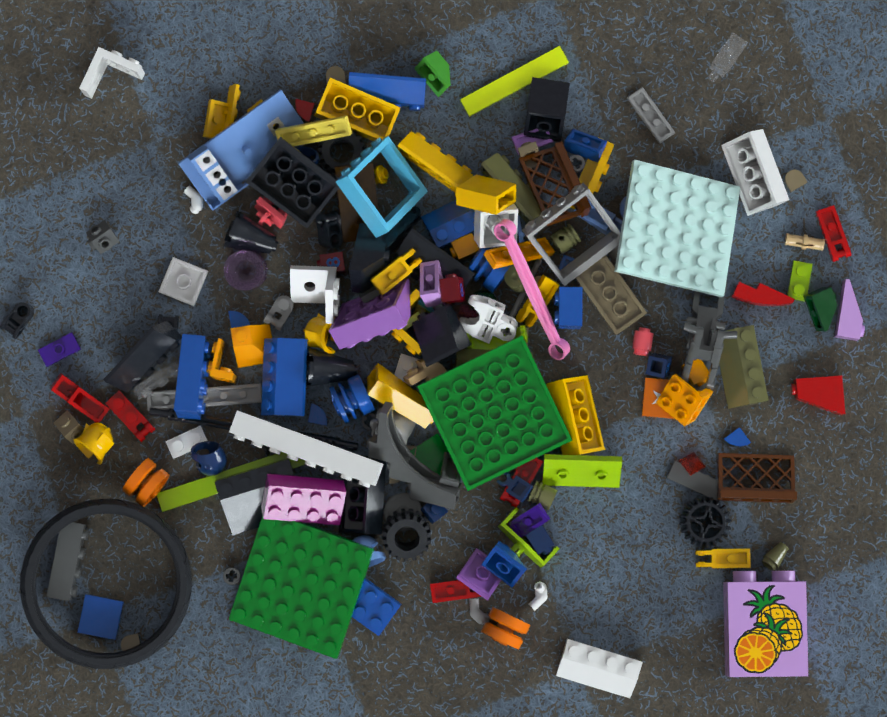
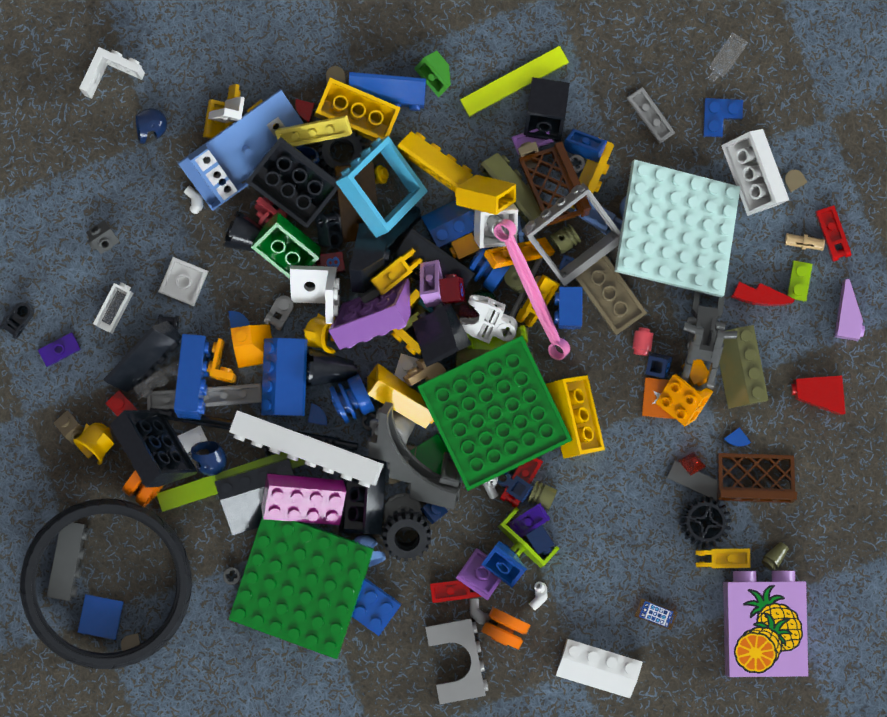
red slope [50,373,109,423] -> none
clear purple wheel [224,250,268,291] -> none
lime plate [542,454,622,488] -> none
dark green slope [803,287,837,332] -> none
none -> white window [93,282,134,334]
none -> black slope [110,410,198,488]
none -> dark blue helmet [136,108,167,144]
none -> white panel [208,96,245,123]
none -> green slope [251,212,321,279]
none -> light grey arch [425,618,489,704]
none -> light grey arm [483,477,498,499]
none -> tile [635,598,678,630]
none -> blue plate [703,98,743,137]

